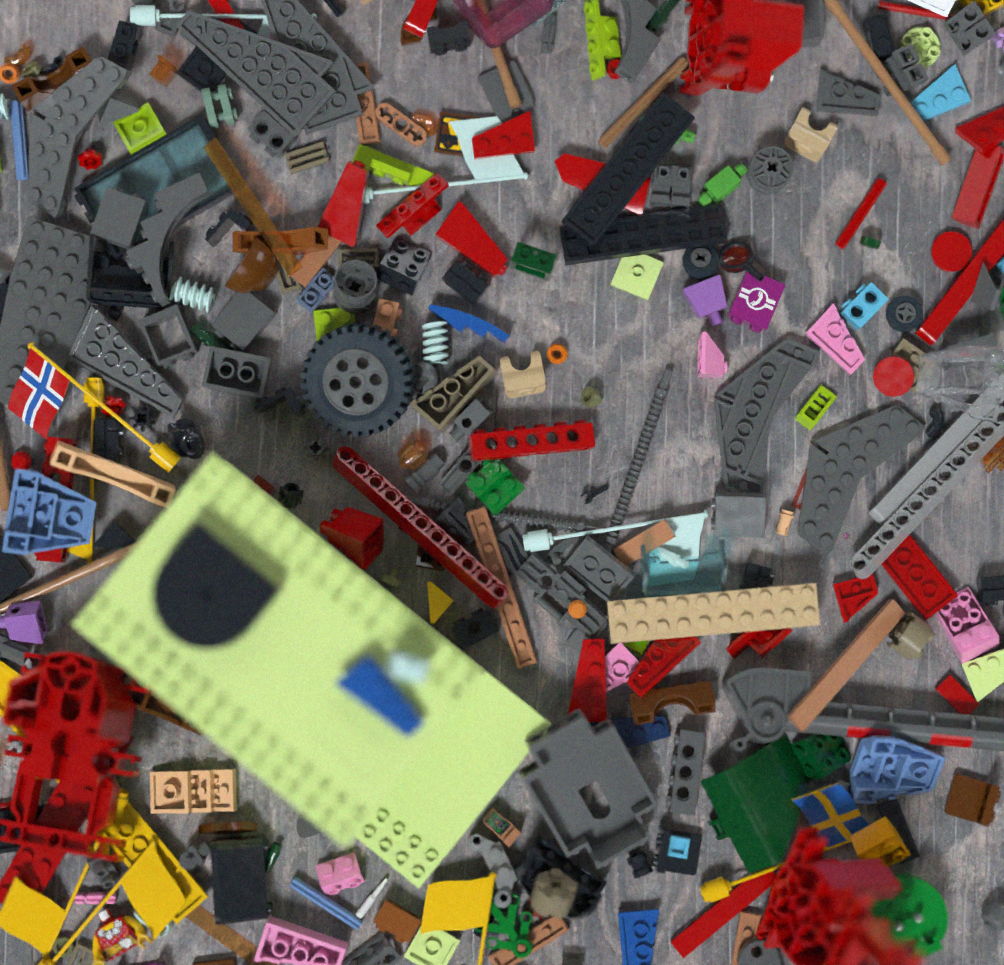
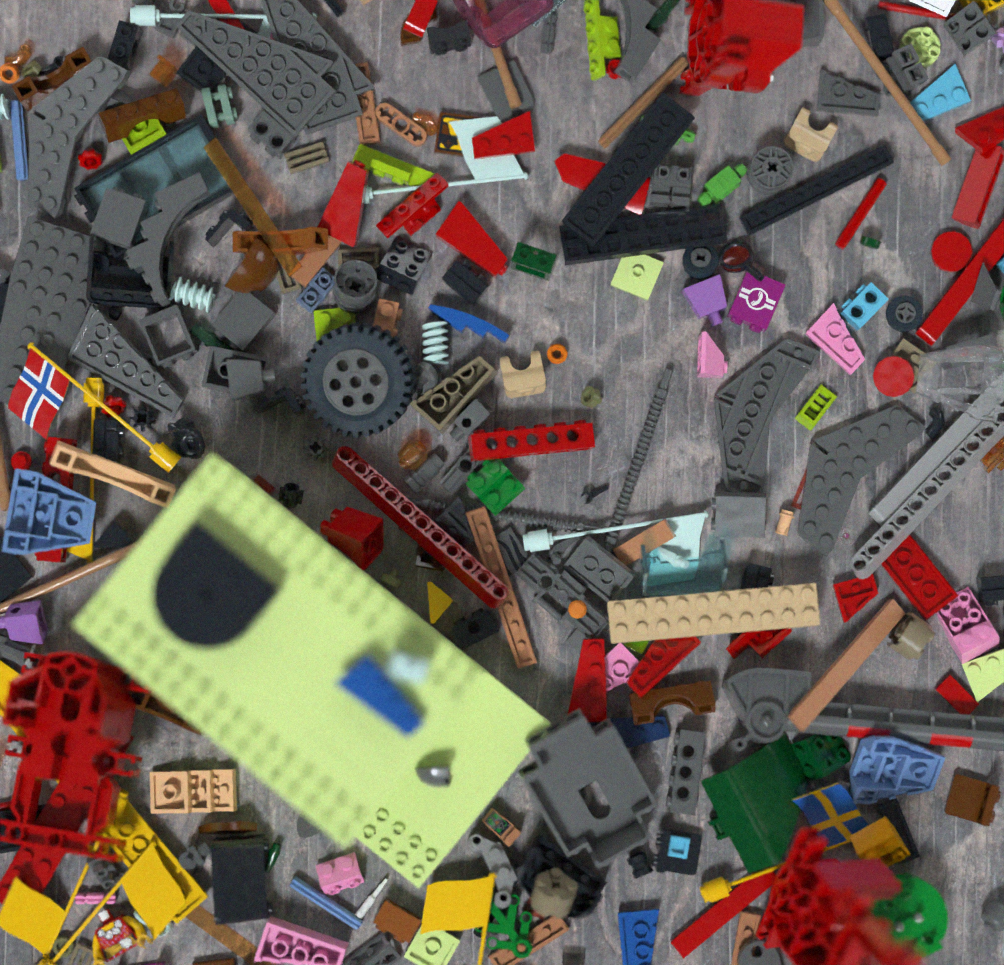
none -> reddish brown arch [99,88,186,143]
none -> dark grey torso [226,360,276,401]
none -> dark grey brick [415,766,450,787]
none -> black plate [739,145,894,237]

